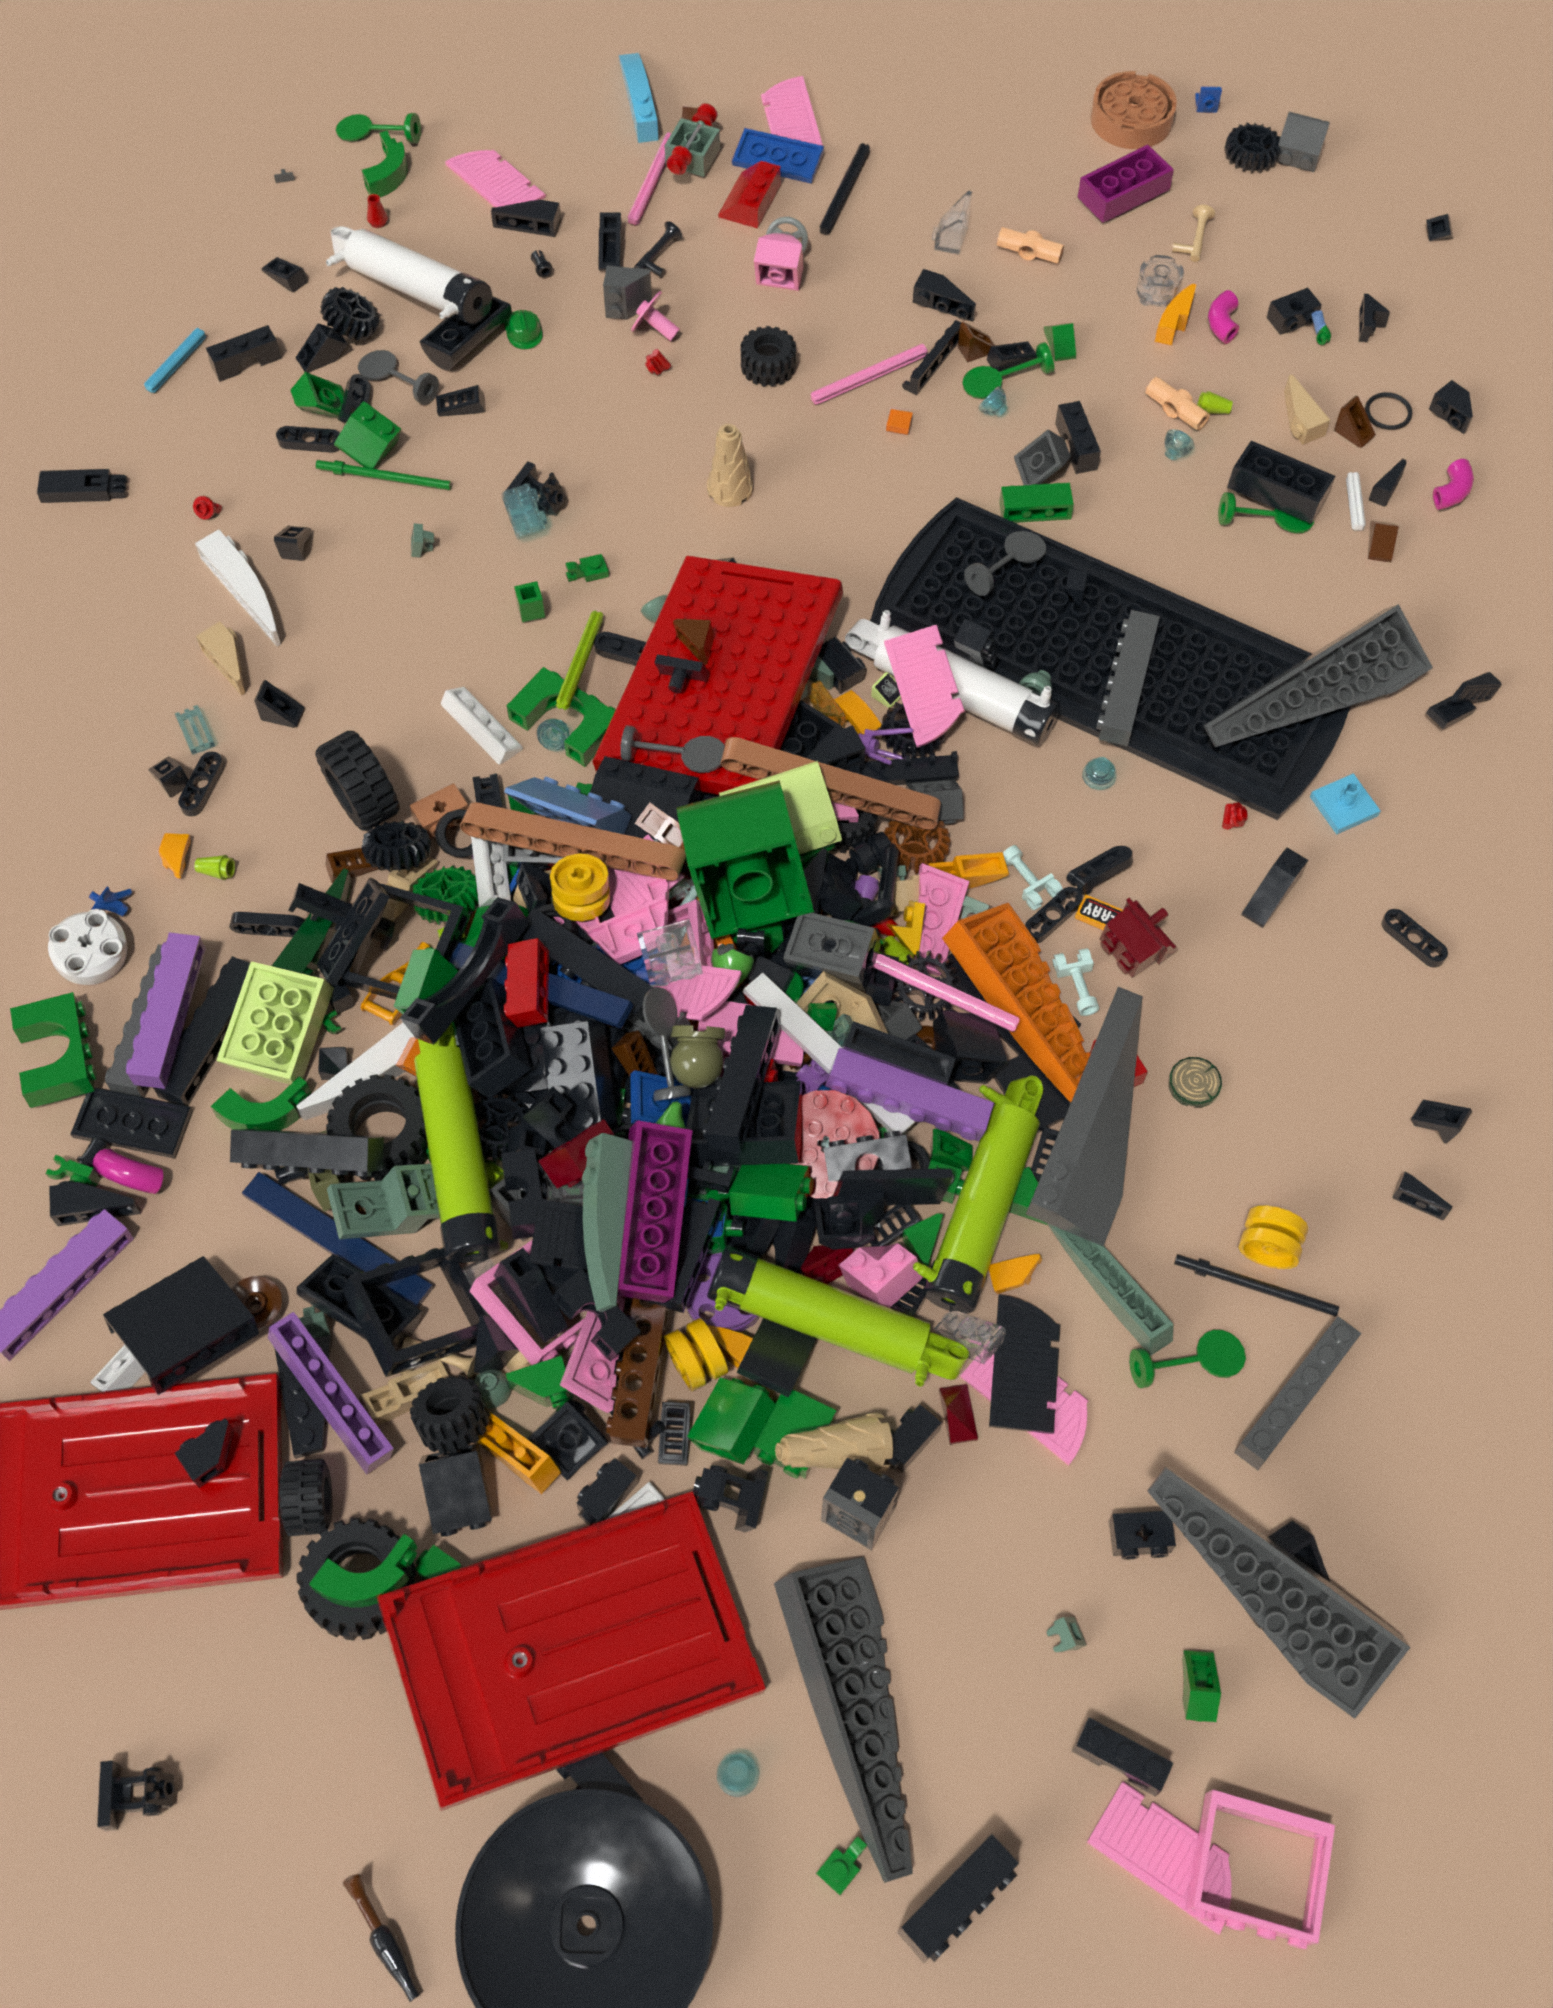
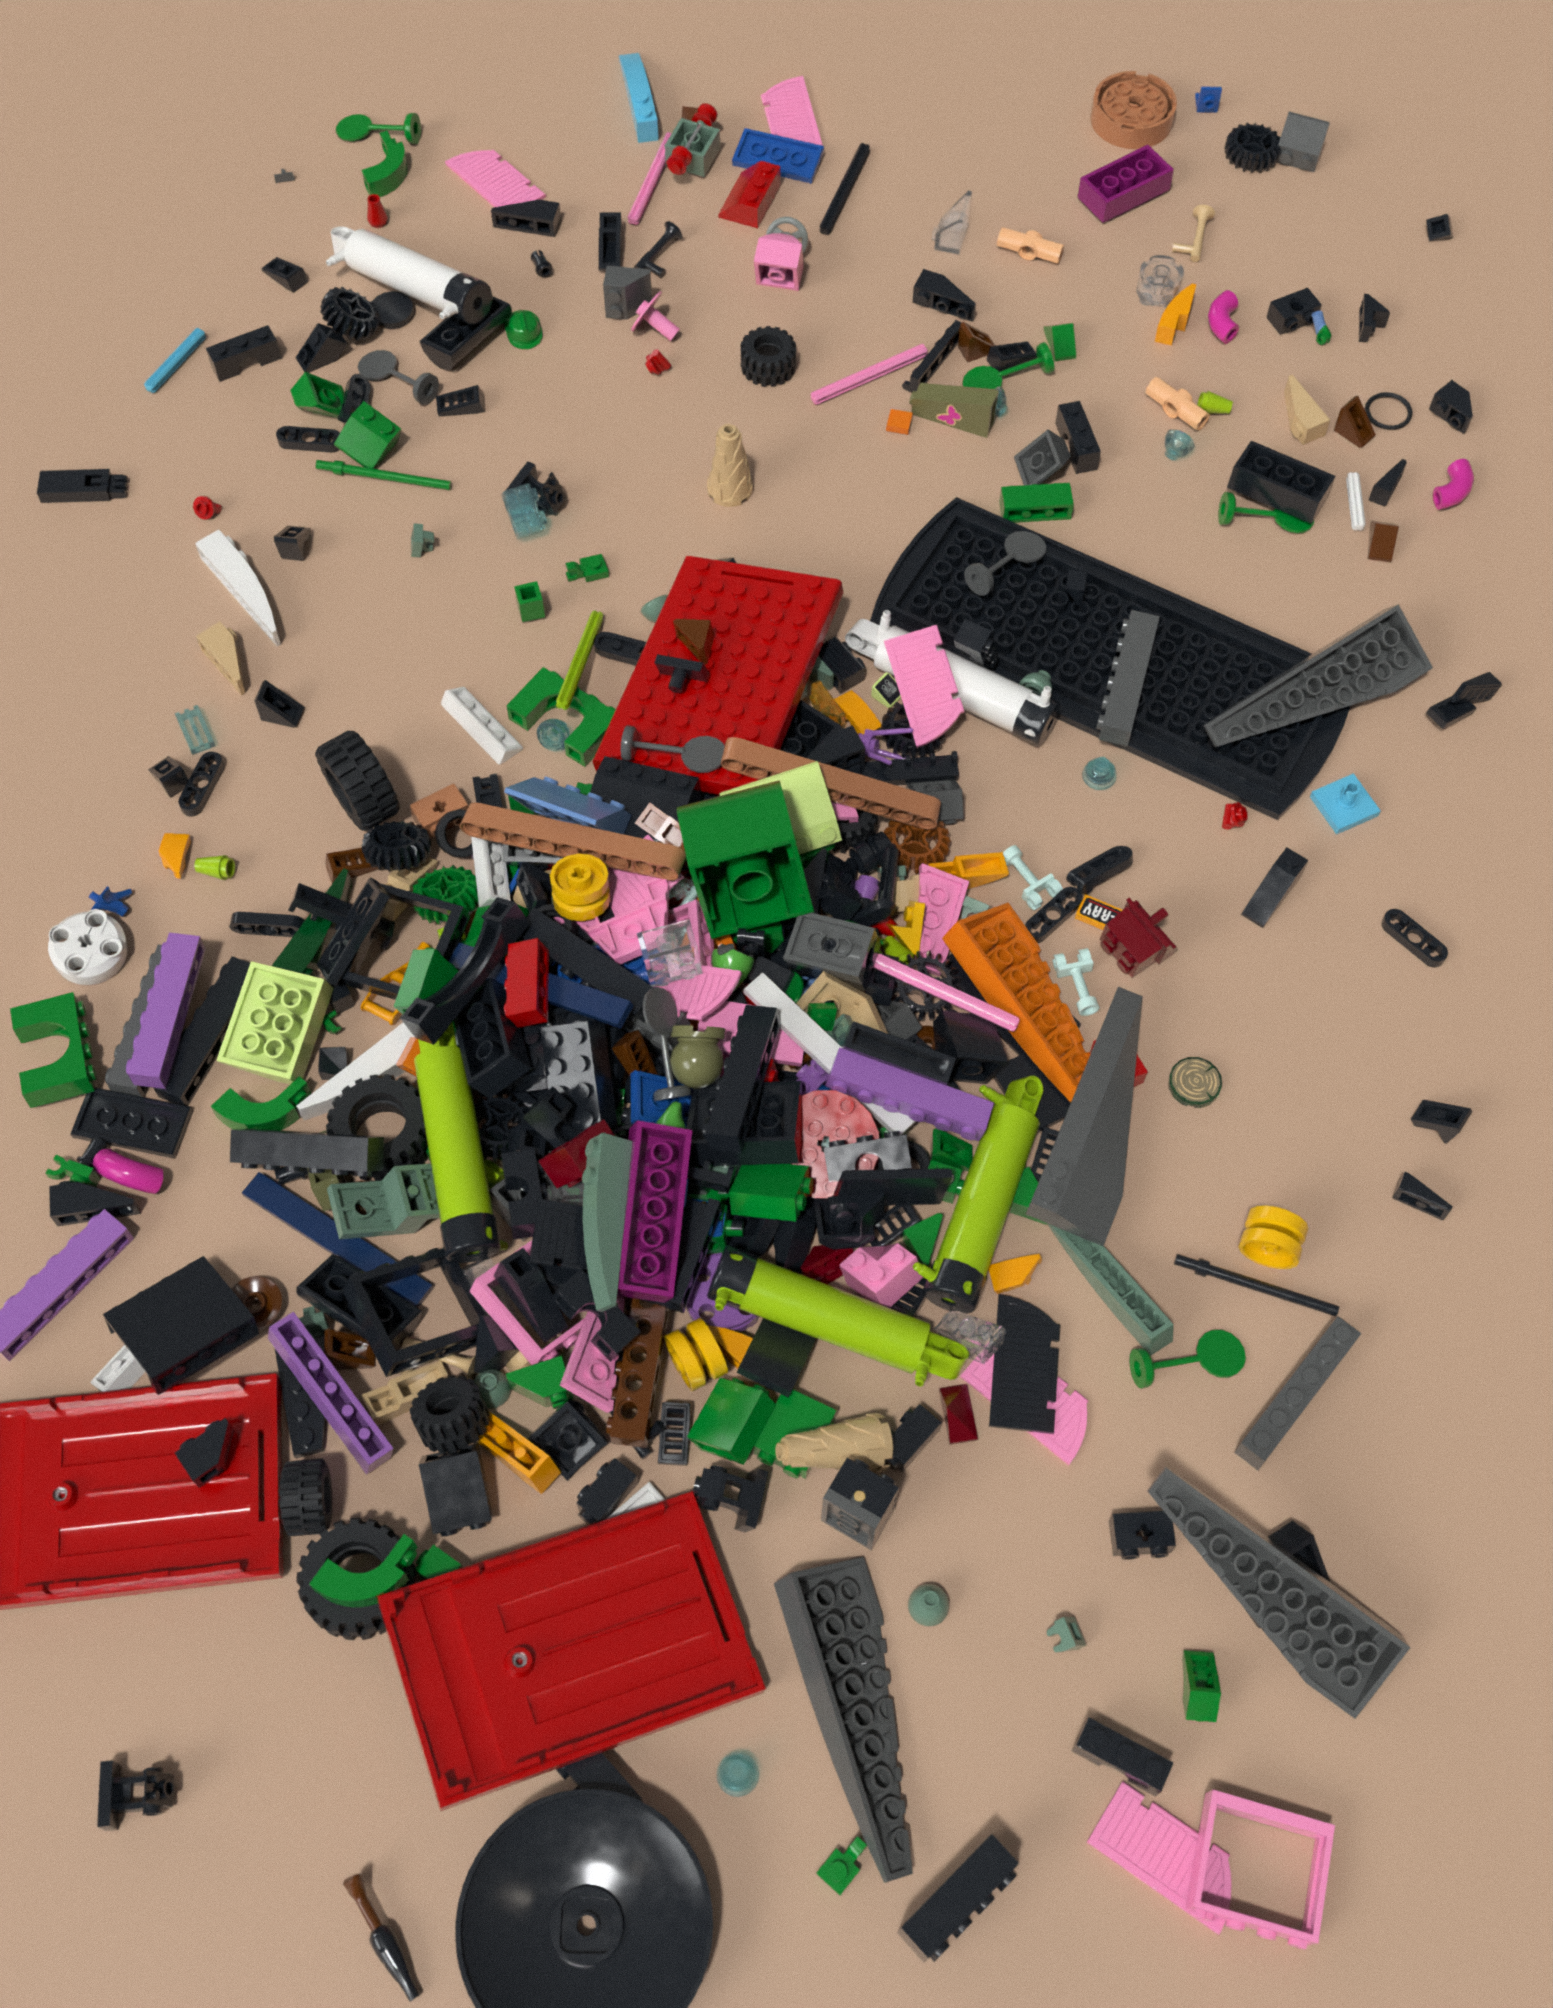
none -> reddish brown slope [324,1329,375,1370]
none -> black tile [372,291,414,329]
none -> sand green brick [908,1584,949,1626]
none -> olive slope [909,383,999,438]

